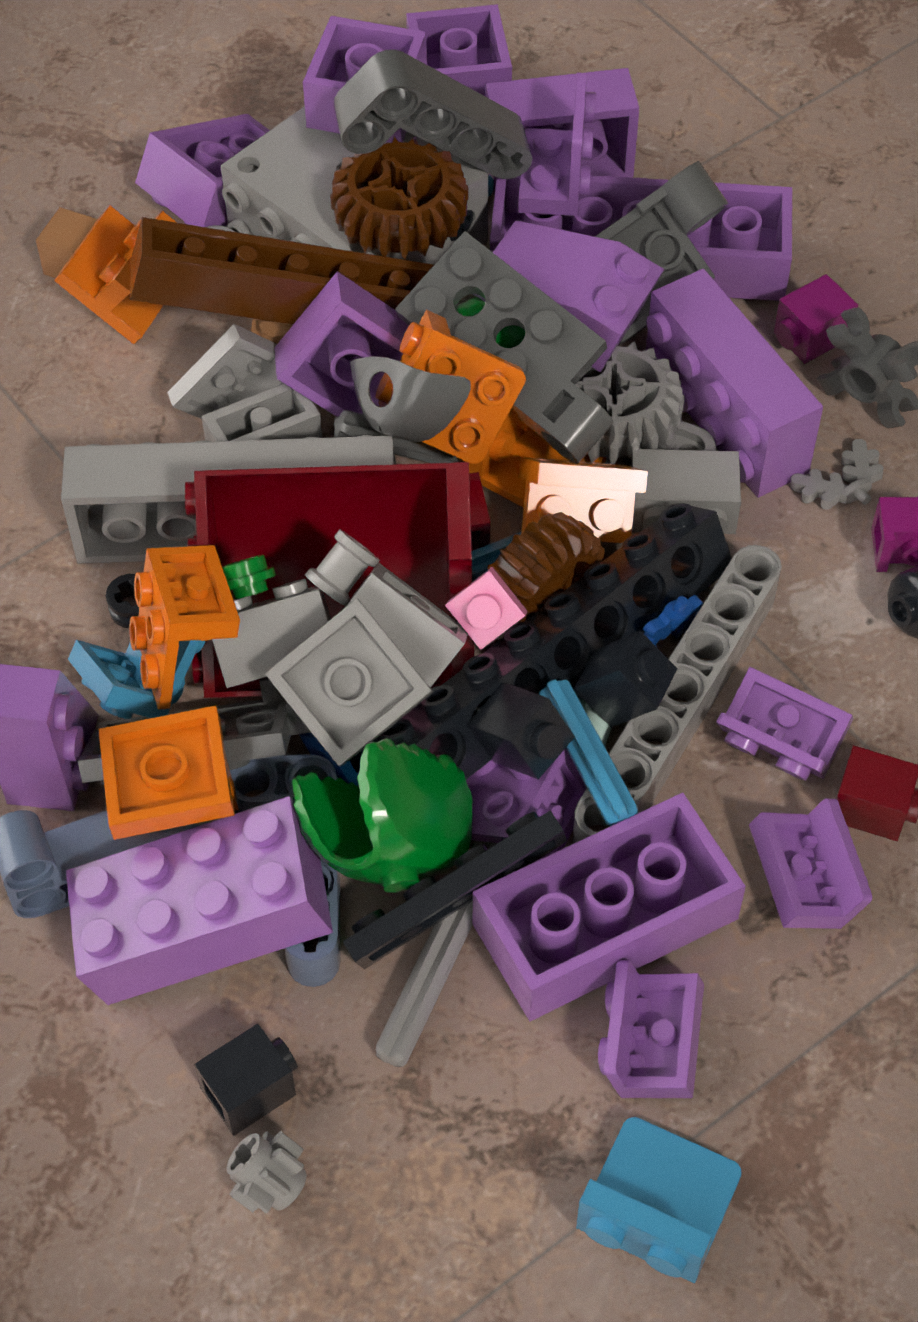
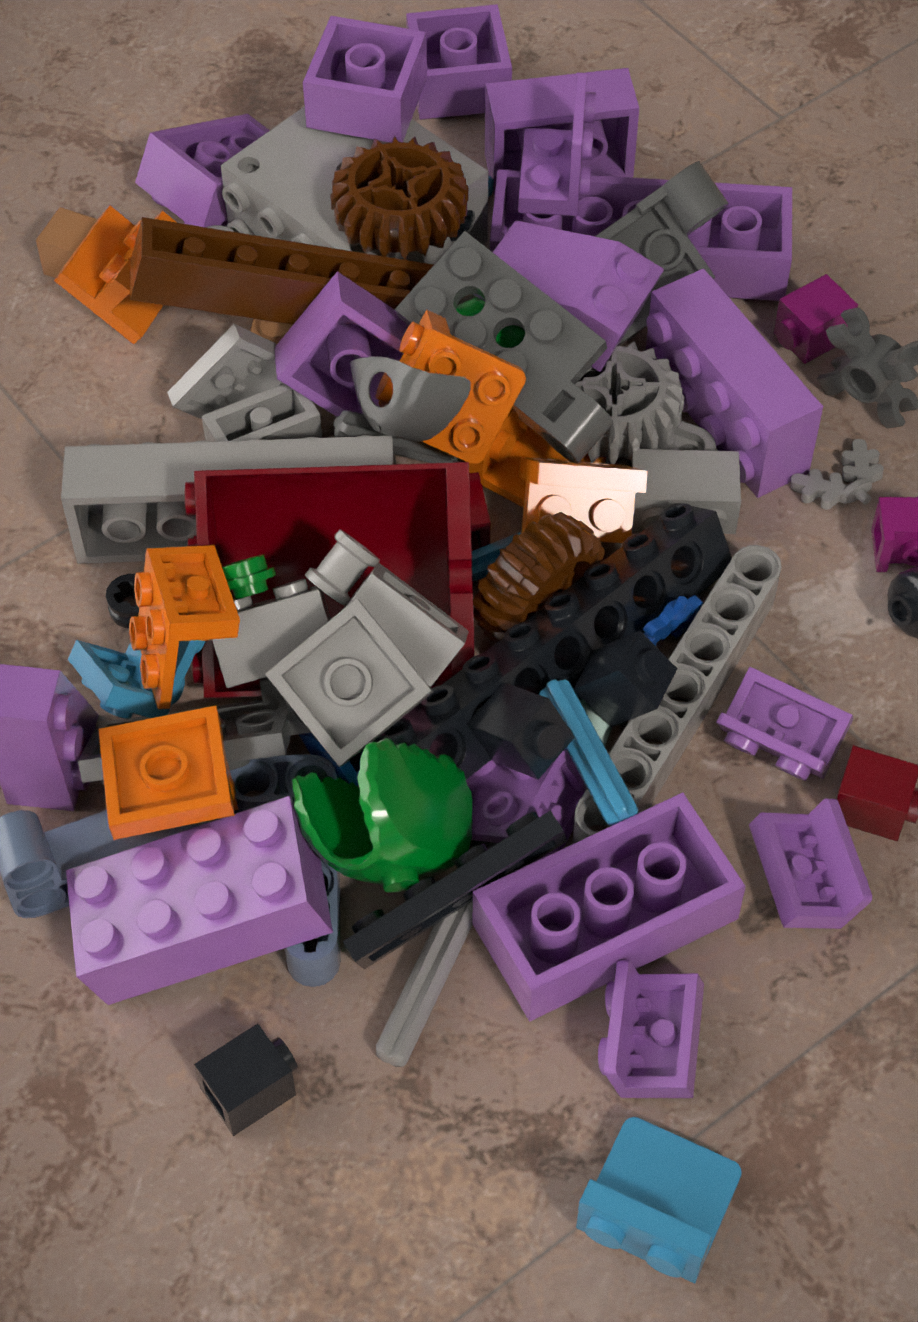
light grey gear [227,1131,307,1213] -> none
dark grey beam [333,49,533,179] -> none
bright pink plate [445,567,528,650] -> none

